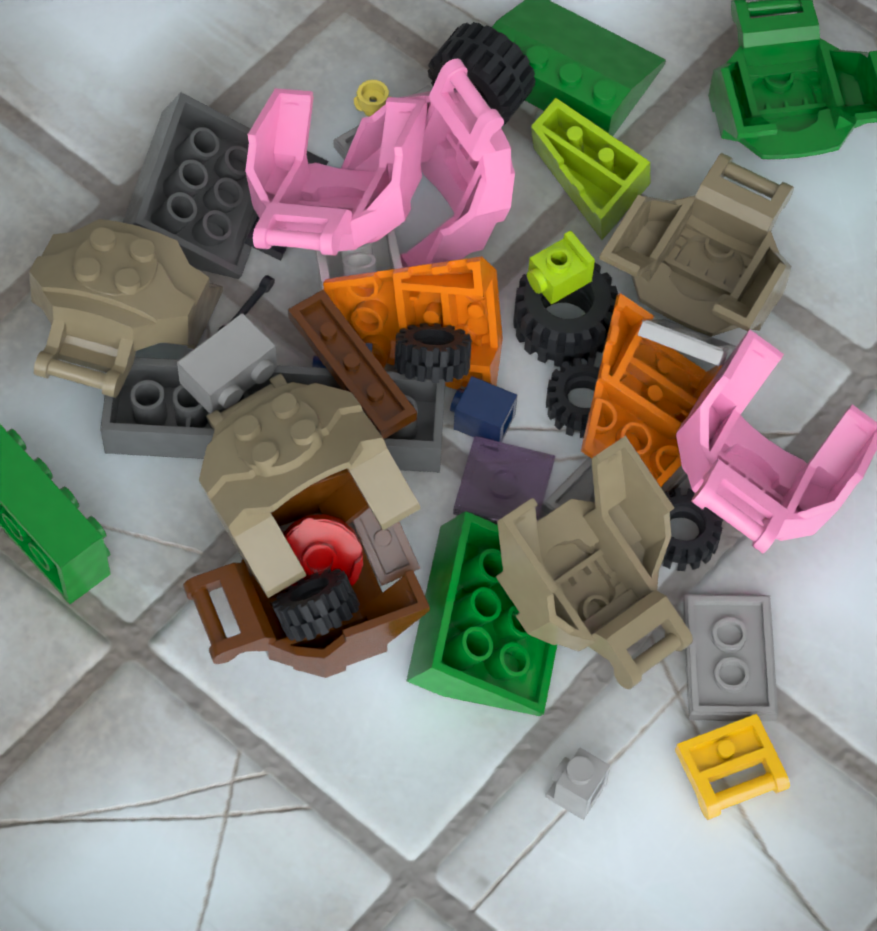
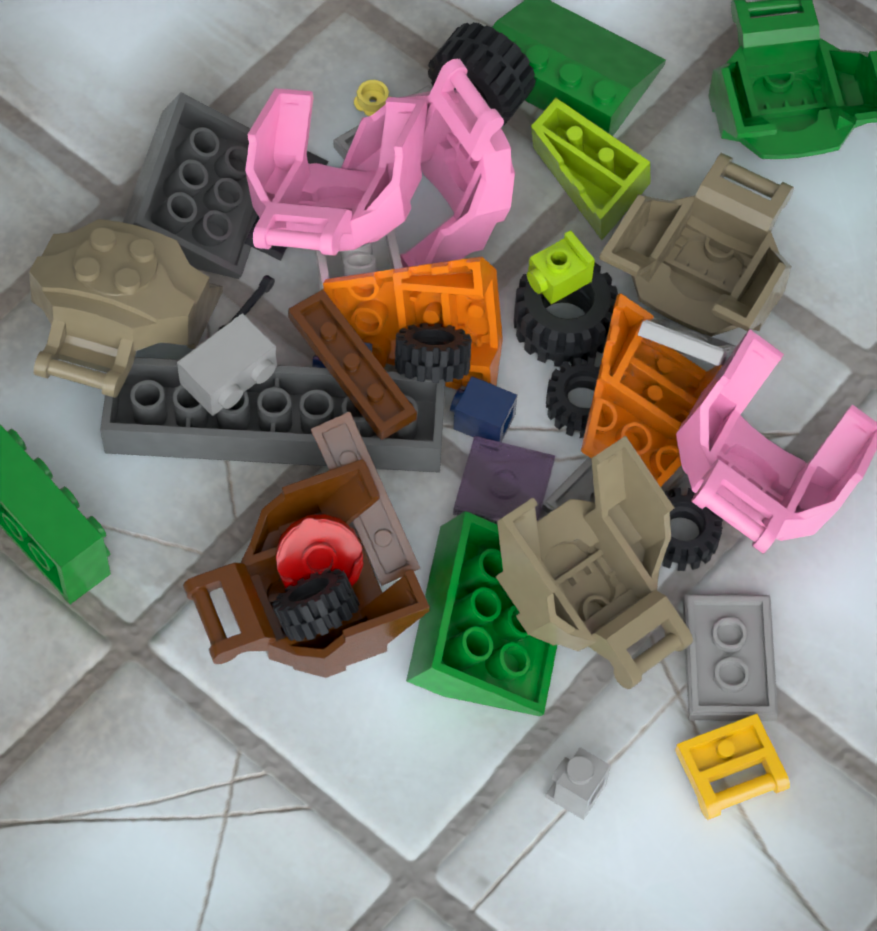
dark tan piece [199,374,421,598] -> none

